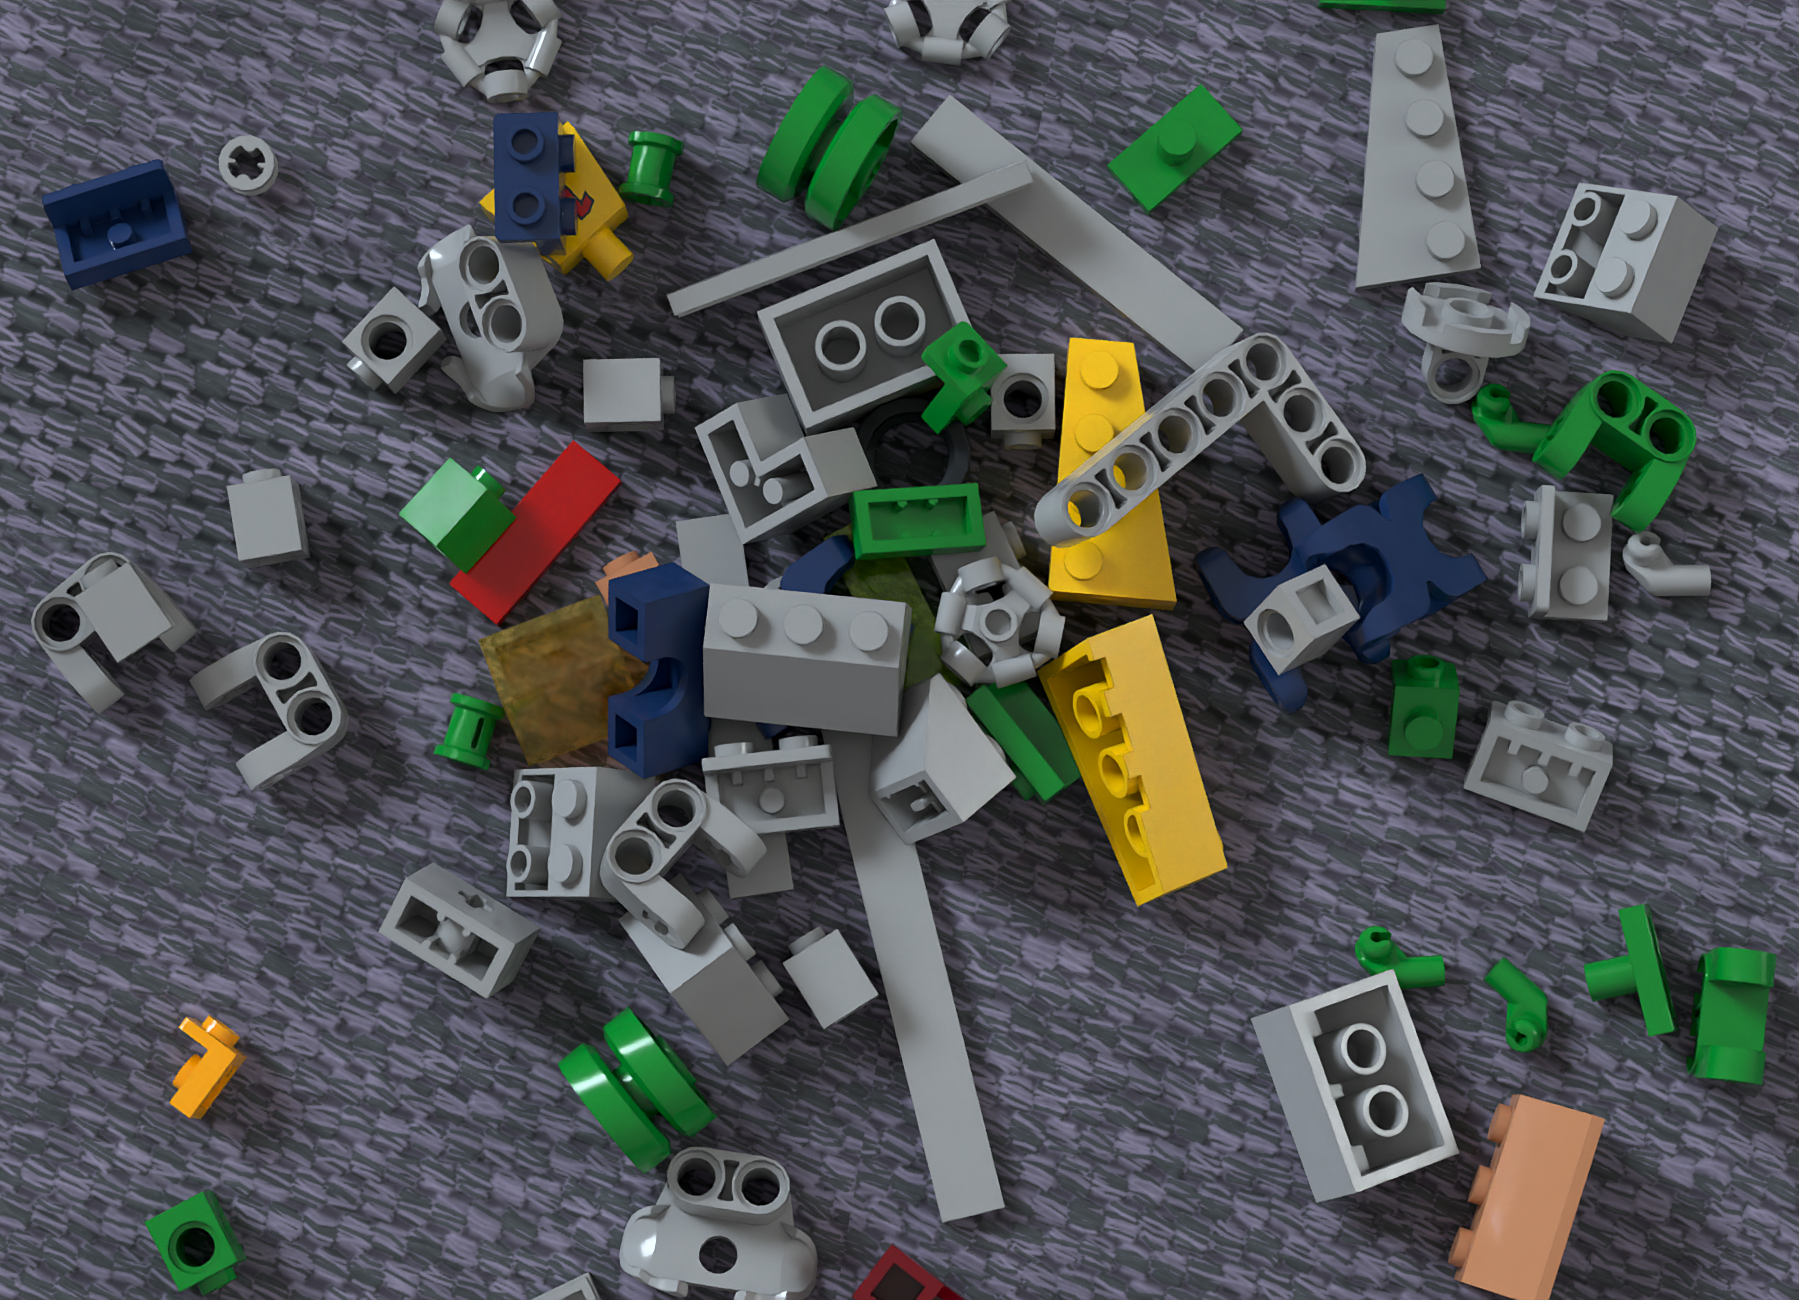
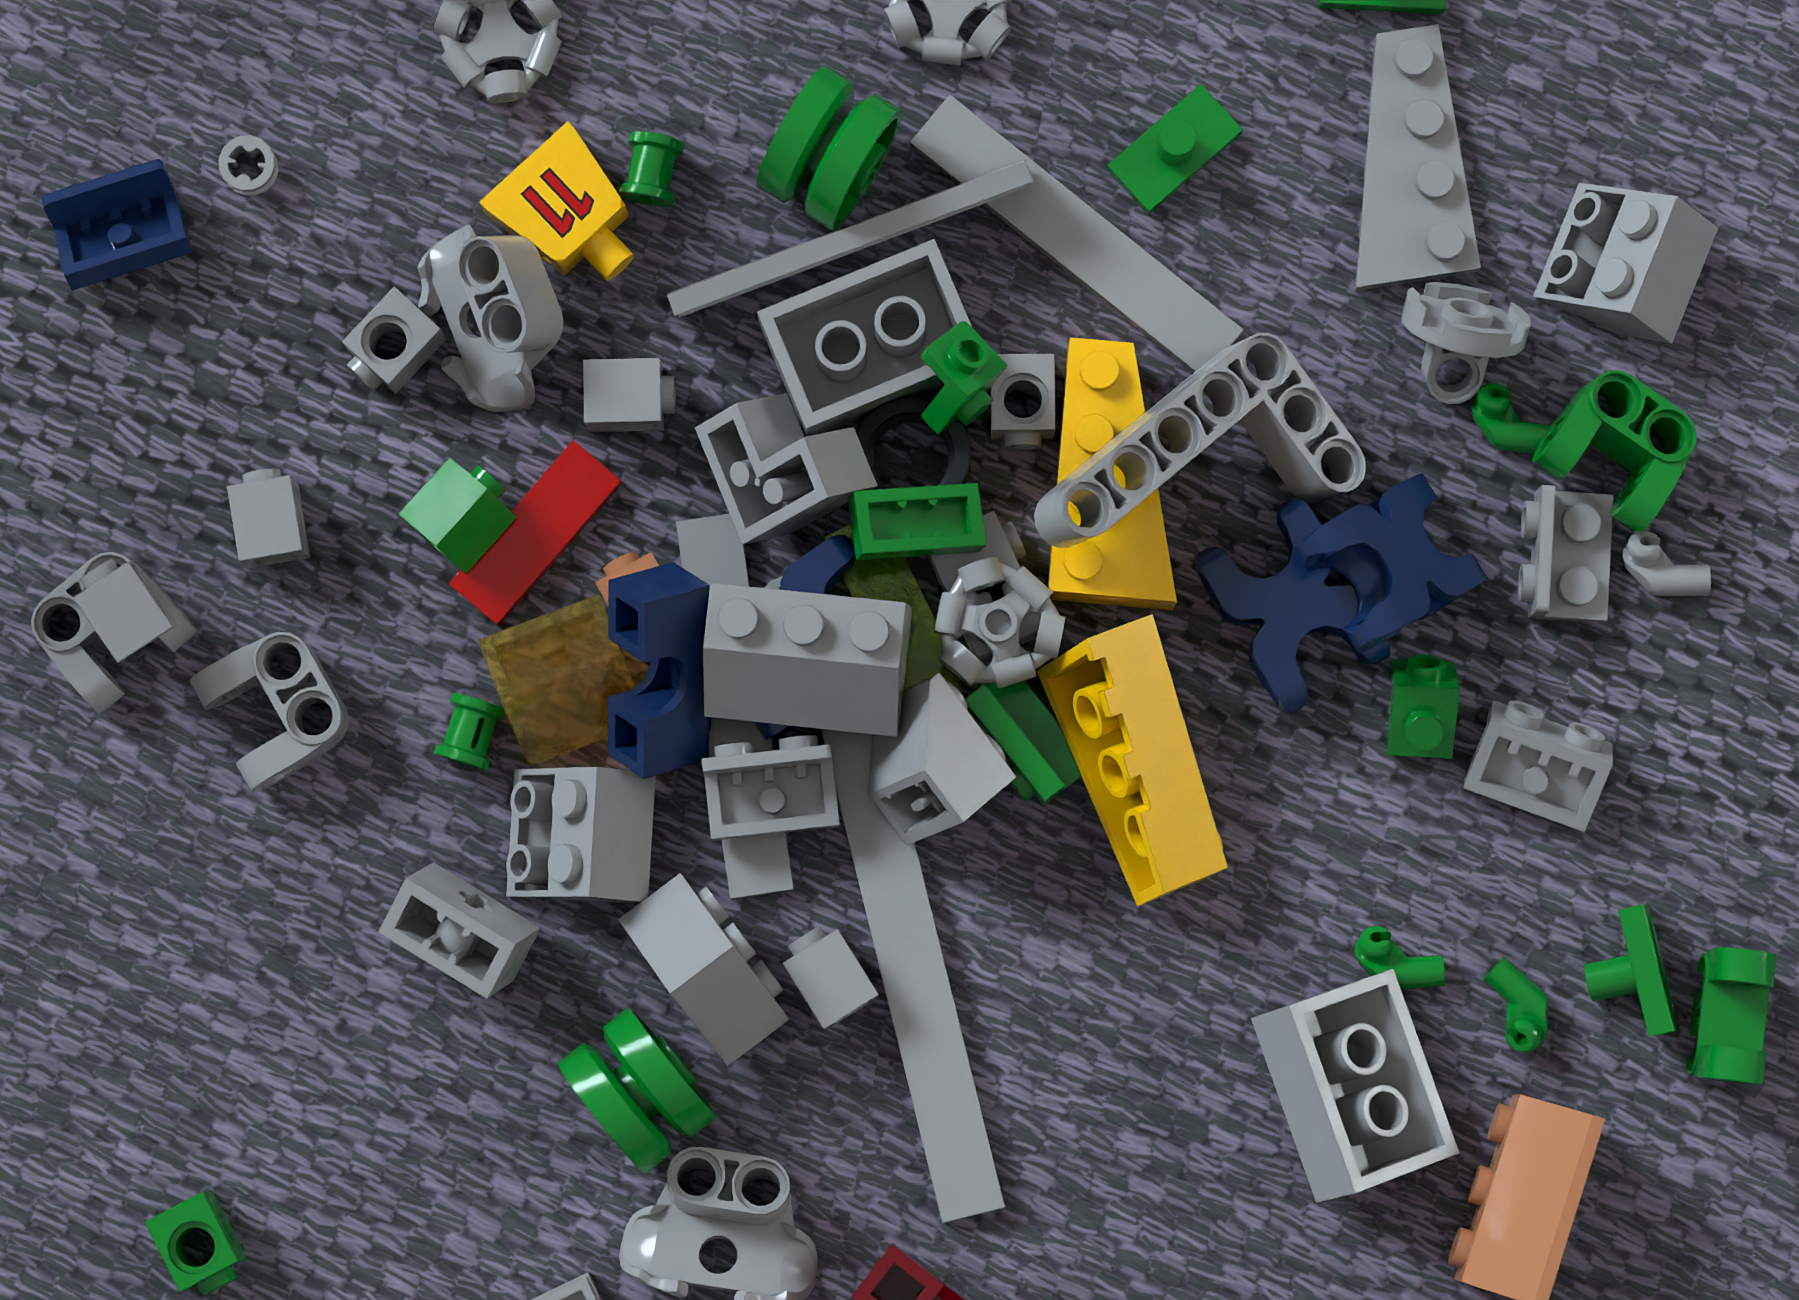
light orange bracket [169,1015,247,1119] -> none
dark blue bracket [493,112,578,255] -> none
light grey piece [600,779,767,949] -> none
light grey brick [1244,564,1361,675] -> none

